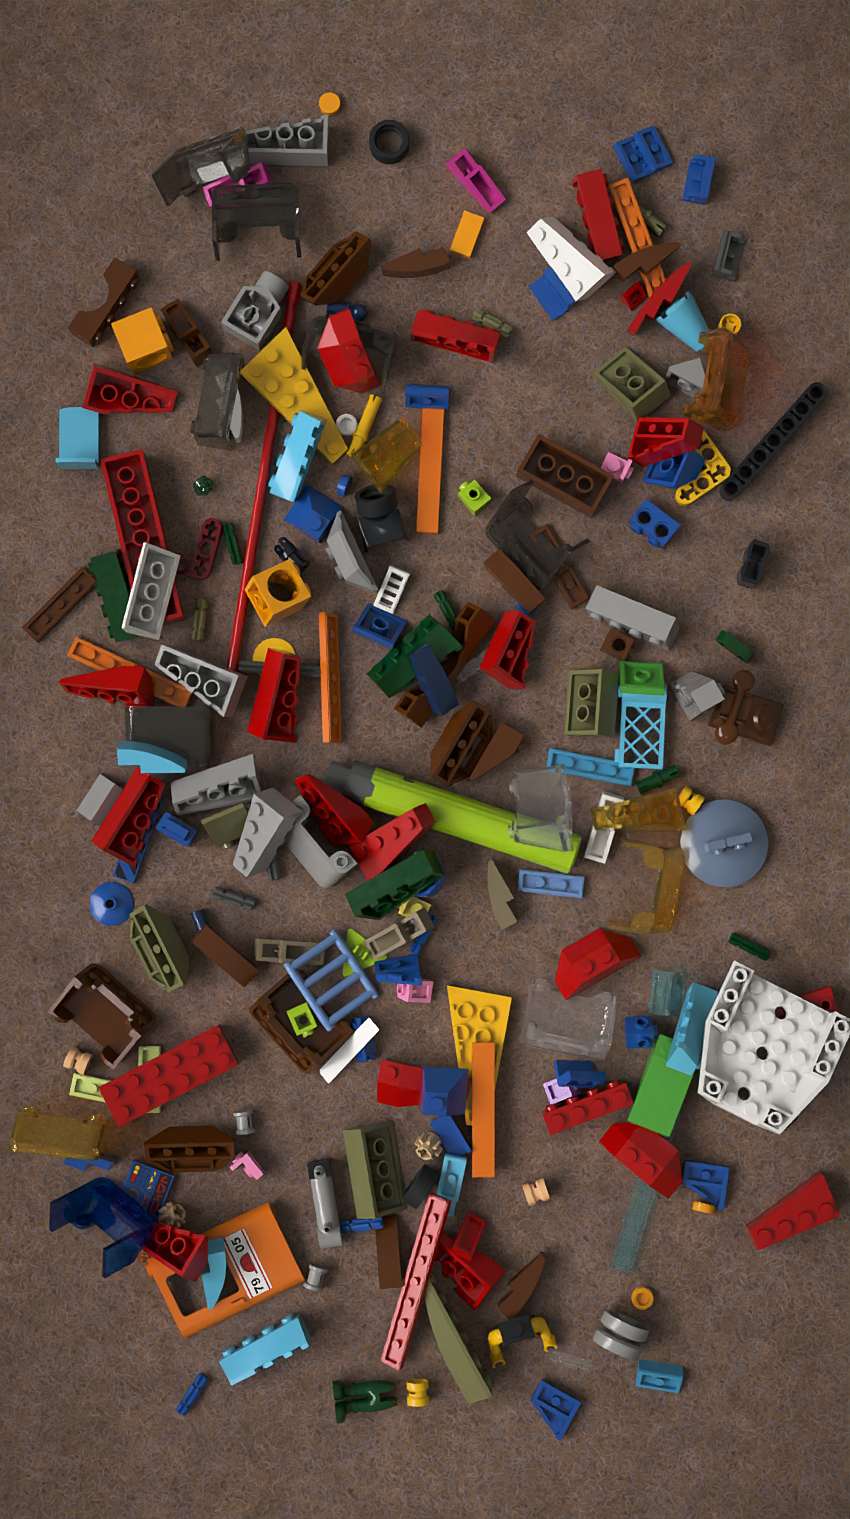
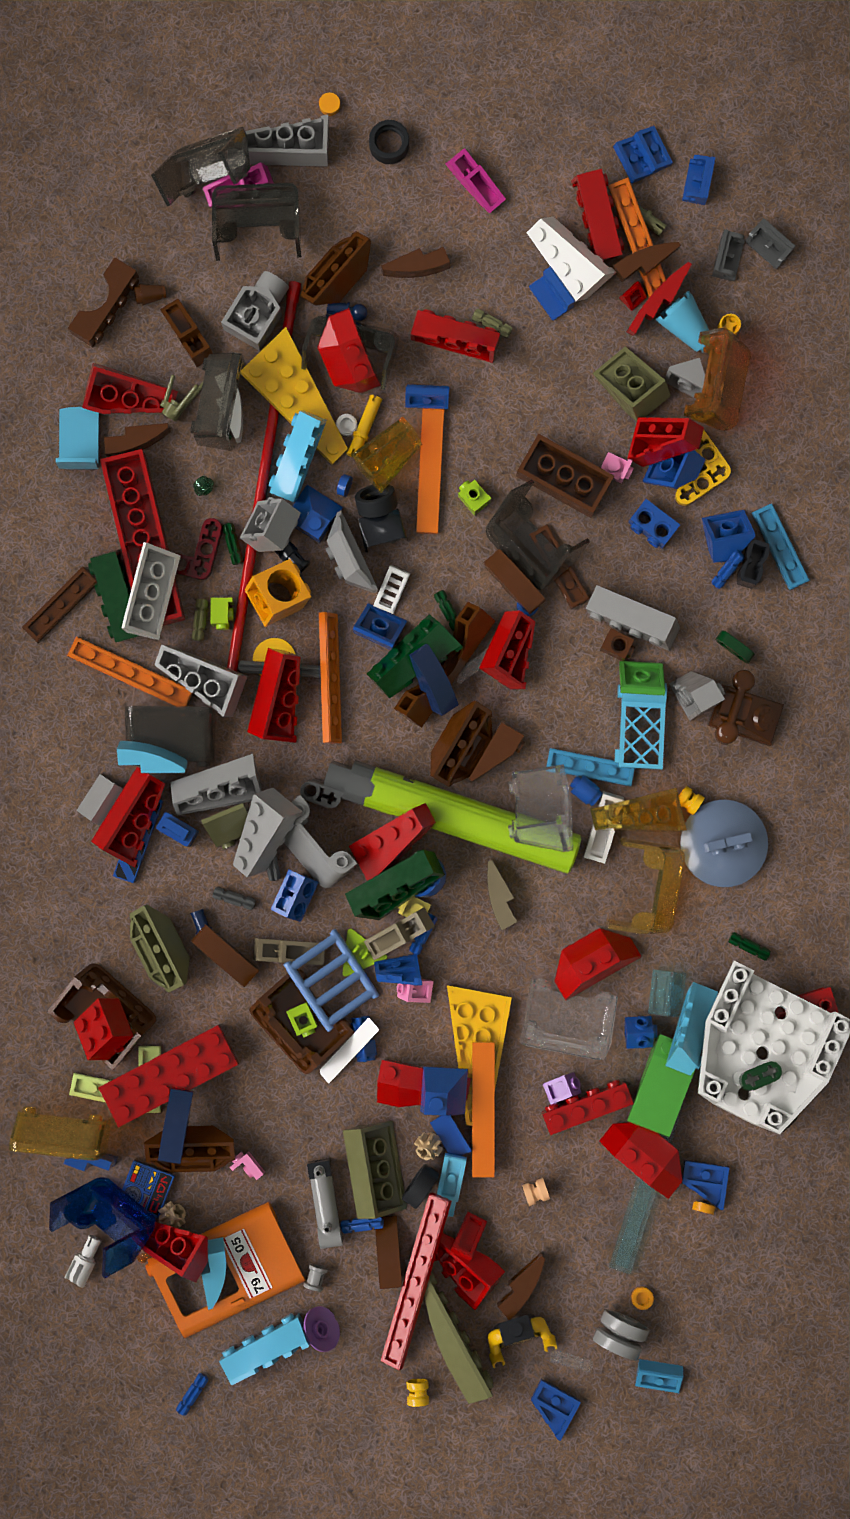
red wedge [58,665,154,711] -> none
light nougat wheel [63,1046,93,1075] -> none
blue dish [90,882,133,926] -> none
light orange brick [111,308,174,374] -> none
light grey bush [233,1109,255,1135] -> none
red wedge [295,774,374,847] -> none
dark green piece [332,1380,397,1424] -> none
light orange tile [450,210,484,259] -> none
medium blue tile [517,869,585,898] -> none
blue panel [554,1060,607,1088] -> none
olive slope [564,669,619,738] -> none
dark green pin [635,765,681,795] -> none
black beam [719,382,827,501] -> none
red wedge [745,1171,840,1250] -> none
none -> white arm [64,1235,102,1288]
none -> red brick [73,998,133,1060]
none -> reddish brown slope [104,423,171,457]
none -> reddish brown cone [134,284,166,306]
none -> dark blue slope [158,1088,194,1164]
none -> olive plant [160,375,206,422]
none -> lime brick [211,597,234,630]
none -> light grey brick [240,497,301,552]
none -> blue brick [271,869,319,922]
none -> medium lavender dish [304,1306,340,1352]
none -> blue brick [569,775,603,806]
none -> blue slope [702,510,755,563]
none -> blue axle [712,550,745,589]
none -> dark green beam [739,1061,782,1091]
none -> dark grey hinge [745,218,795,270]
none -> dark azure tile [752,503,810,590]

